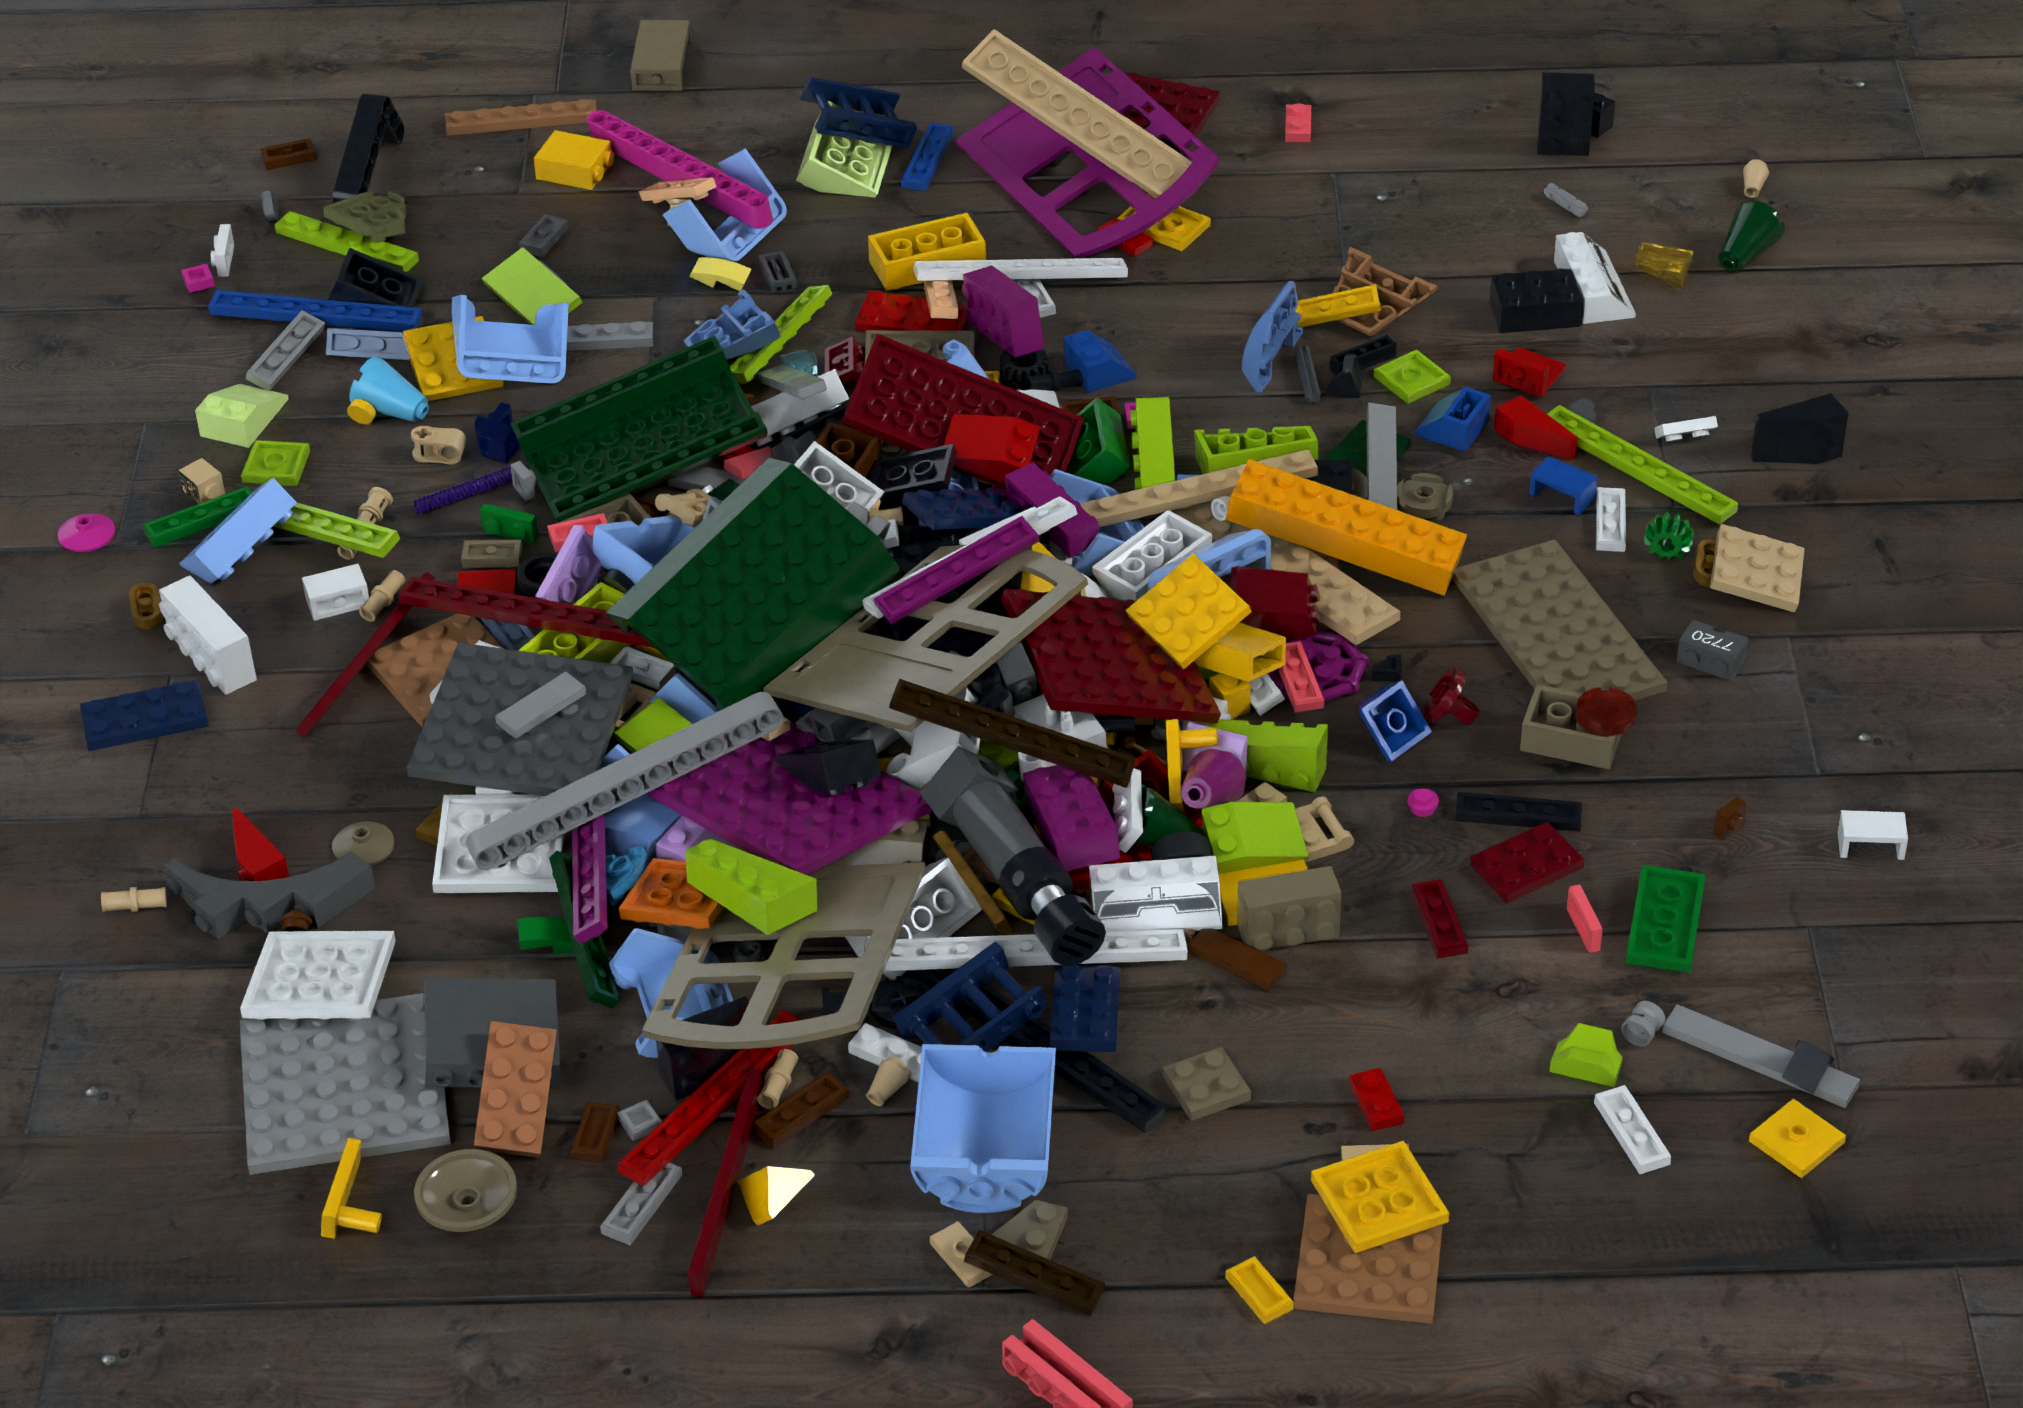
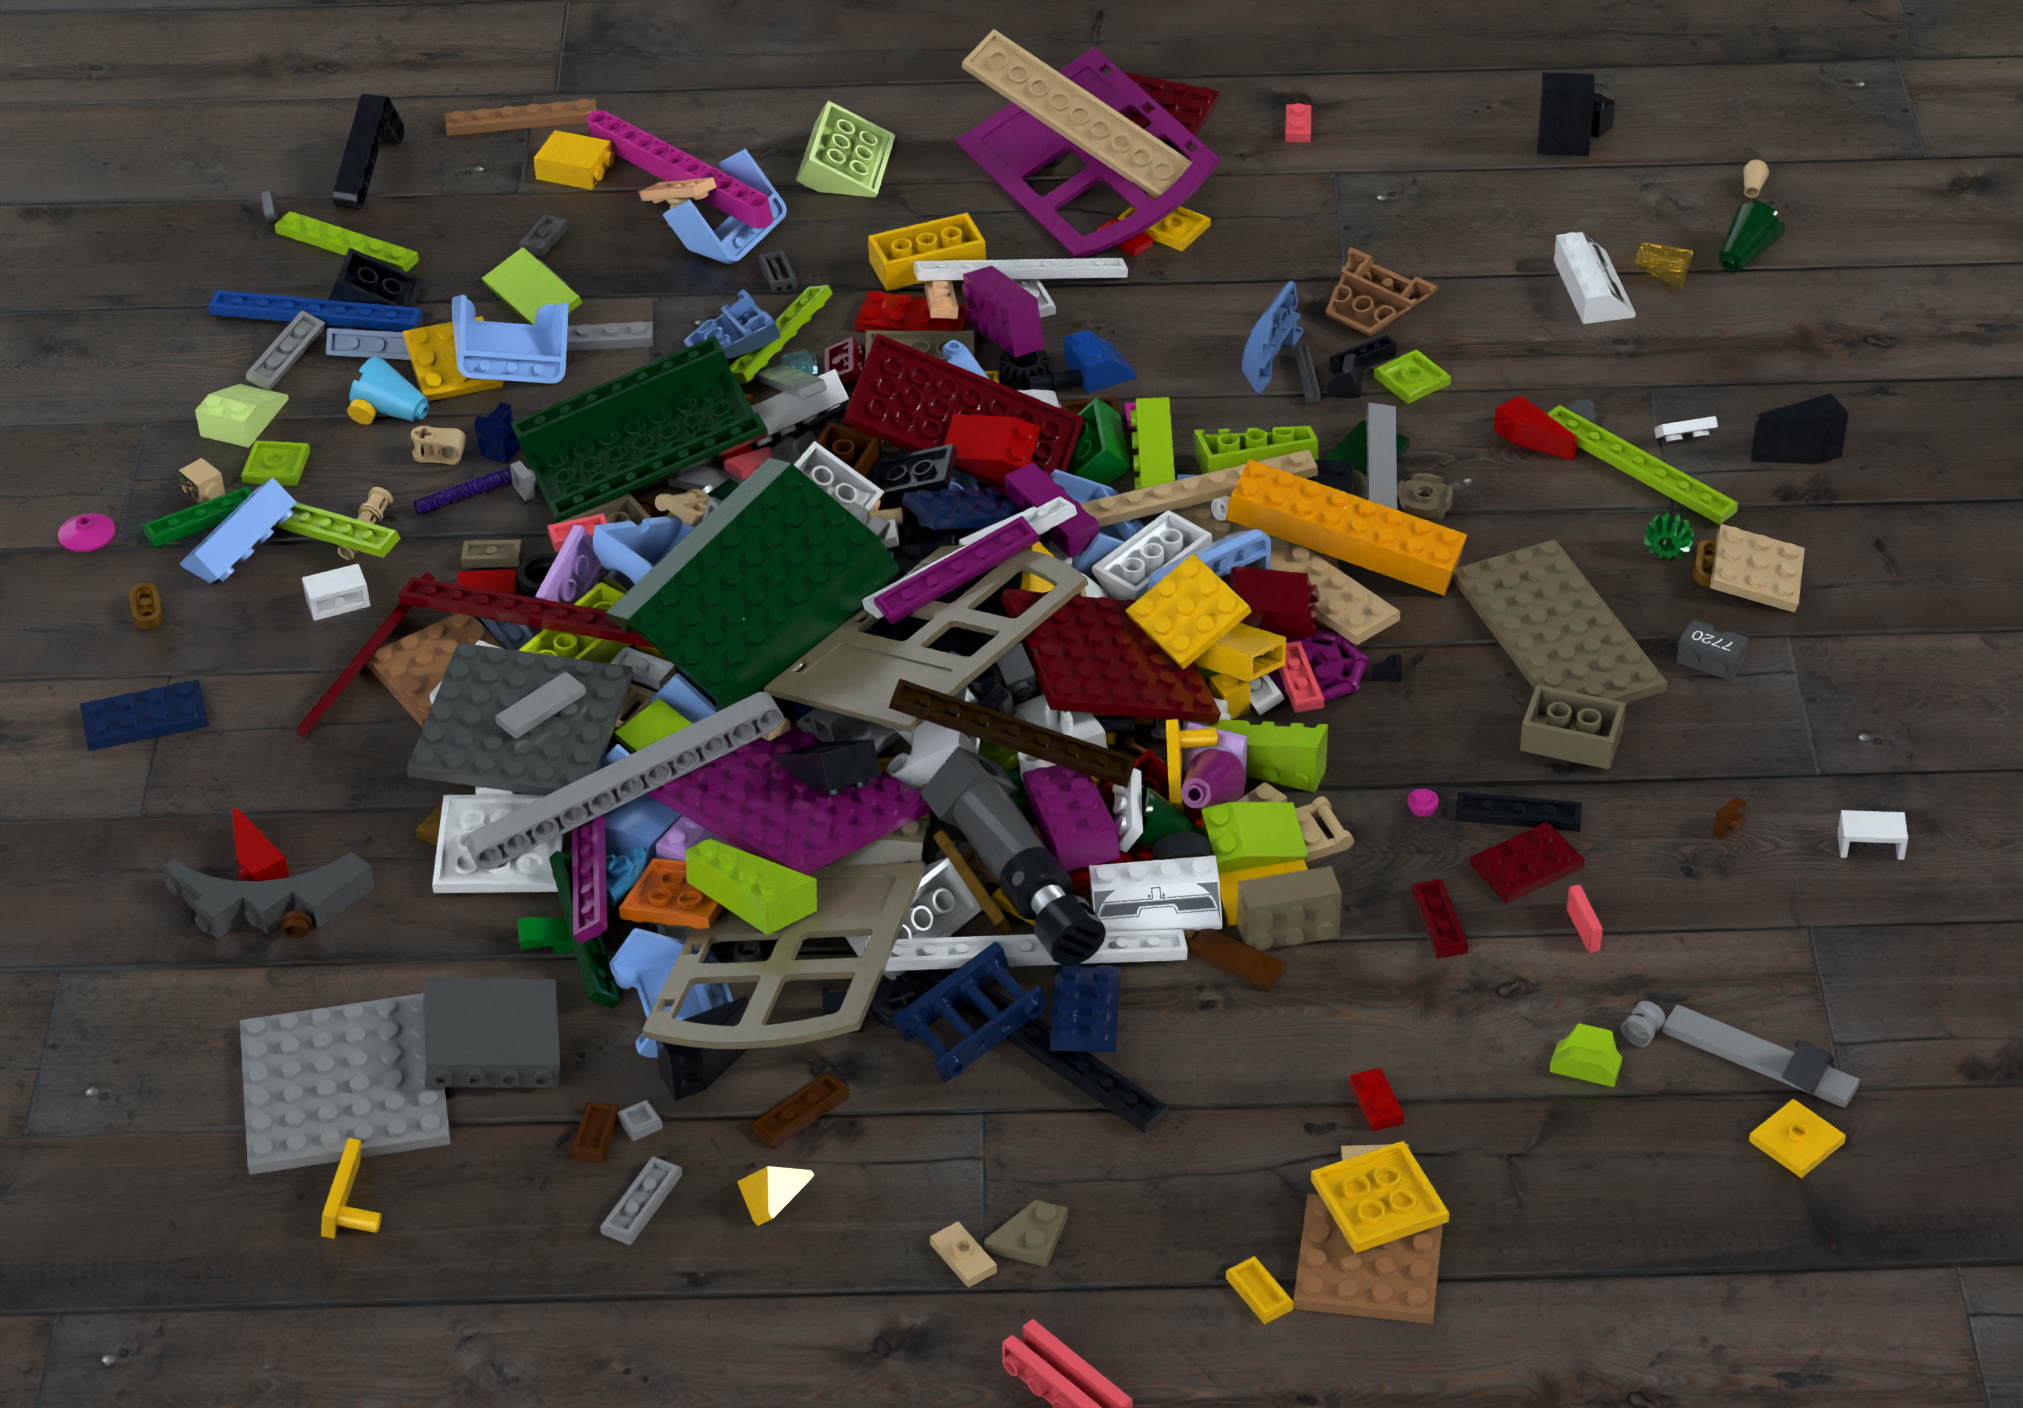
tan pin [101,887,167,912] -> none
white brick [159,575,257,695] -> none
dark pink plate [181,264,215,293] -> none
white plate [211,224,234,277] -> none
white plate [240,931,396,1020] -> none
reddish brown tile [260,138,317,170] -> none
olive plate [324,191,406,242] -> none
dark tan dish [332,821,395,866] -> none
tan pin [359,570,406,622] -> none
dark tan dish [414,1149,517,1232] -> none
nougat plate [473,1021,557,1158] -> none
green plate [479,503,539,544] -> none
red tile [617,1010,802,1186] -> none
dark tan panel [630,20,691,91] -> none
dark red tile [688,1068,763,1297] -> none
light yellow slope [689,257,751,291] -> none
tan pin [757,1049,798,1109] -> none
dark blue fence [800,77,917,149] -> none
white plate [848,1023,922,1083] -> none
tan cone [866,1056,910,1106] -> none
blue tile [901,123,954,191] -> none
light blue cylinder [910,1044,1056,1213] -> none
dark brown tile [964,1230,1105,1316] -> none
dark tan plate [1162,1047,1251,1121] -> none
yellow tile [1295,284,1381,327] -> none
blue slope [1358,680,1432,763] -> none
blue slope [1415,387,1491,452] -> none
dark red tile [1421,667,1480,725] -> none
black brick [1490,268,1582,333] -> none
red bracket [1492,347,1566,398] -> none
blue panel [1529,456,1598,515] -> none
light grey axle [1544,183,1588,217] -> none
clear red tile [1575,687,1637,736] -> none
white plate [1594,1085,1671,1174] -> none
white tile [1596,487,1626,552] -> none
green plate [1625,865,1706,973] -> none

